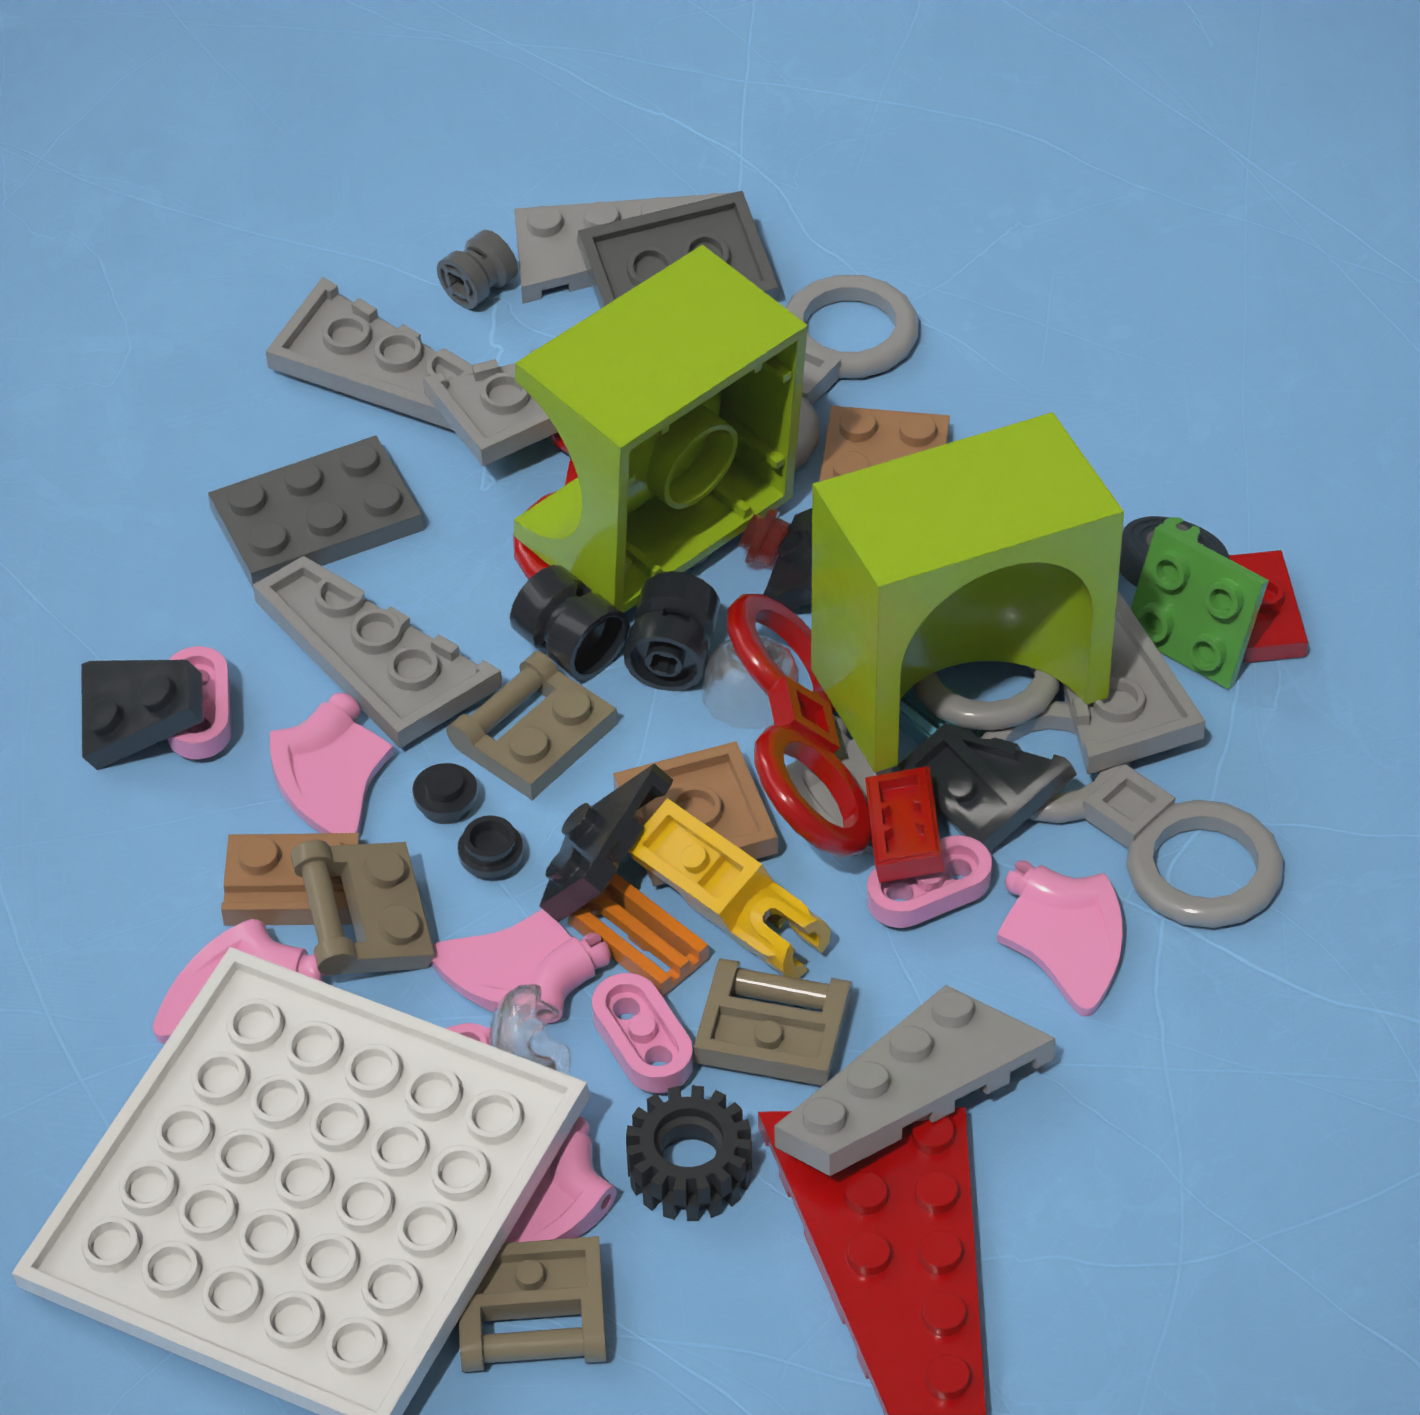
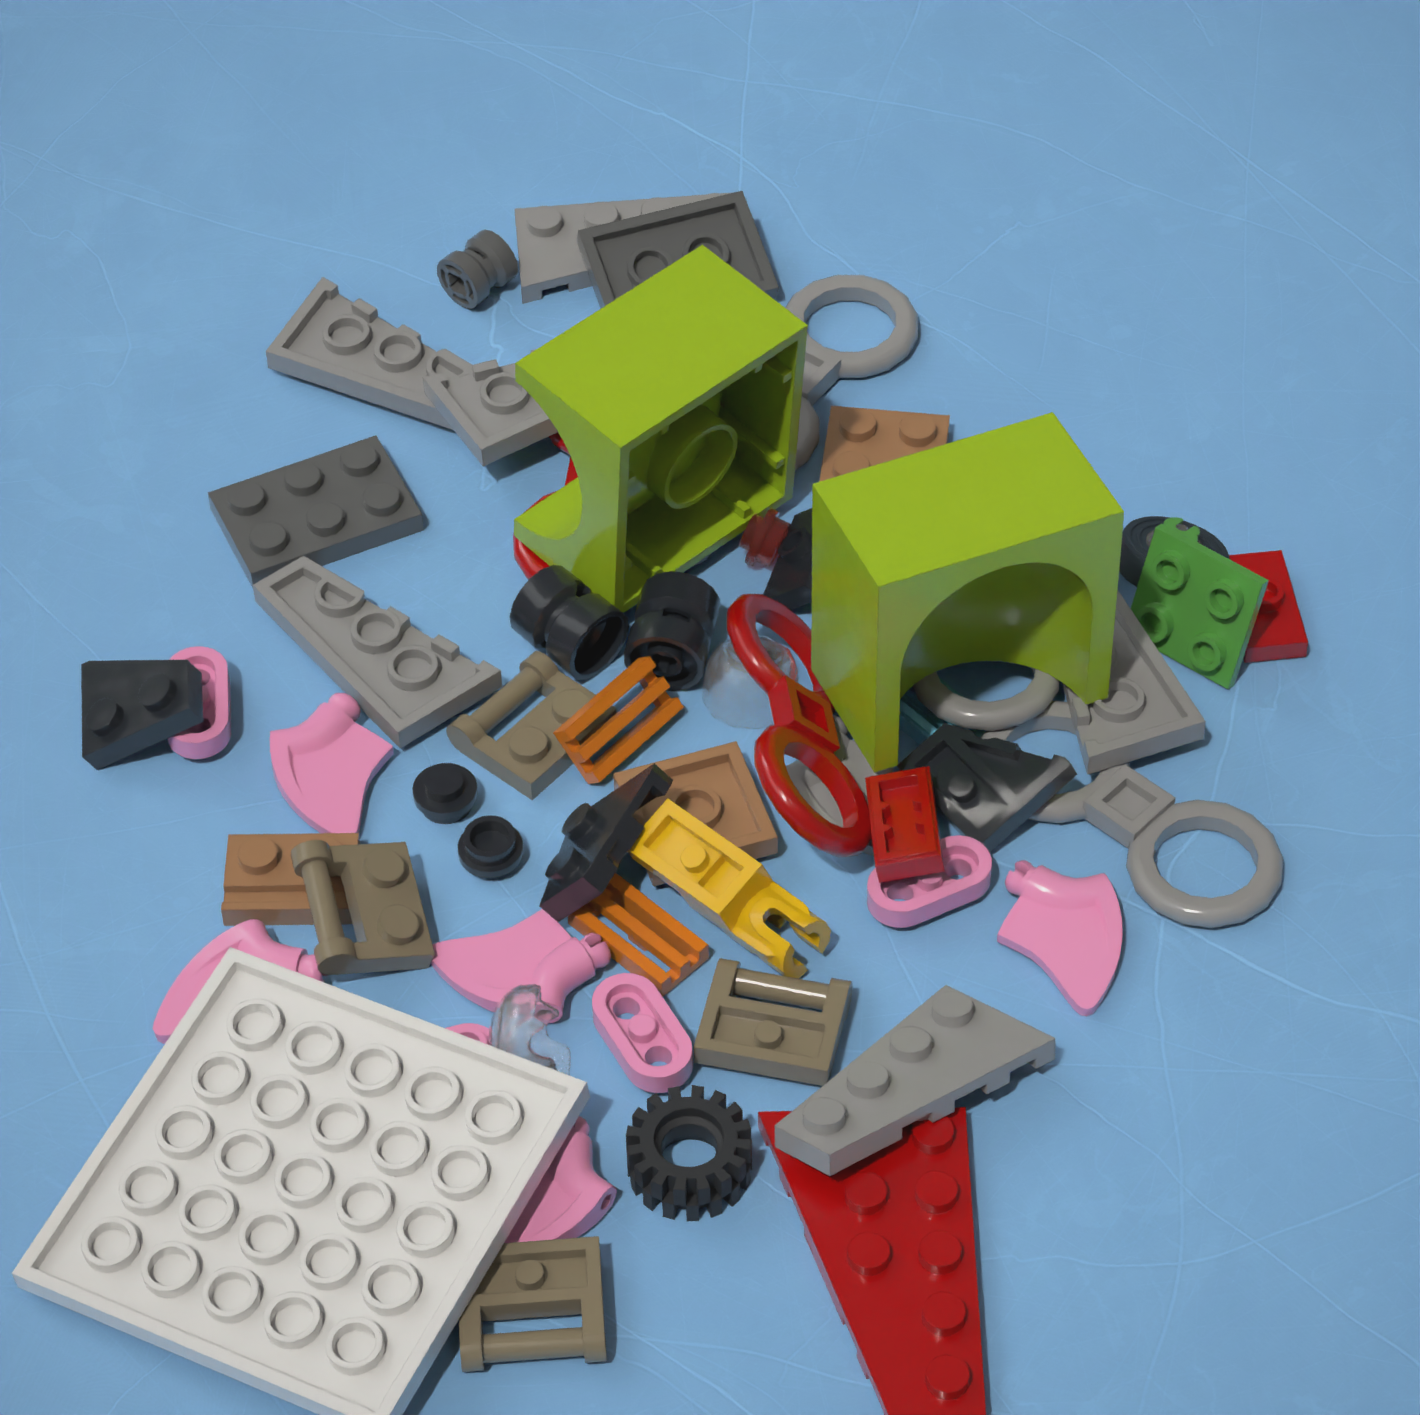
none -> orange tile [553,656,684,784]

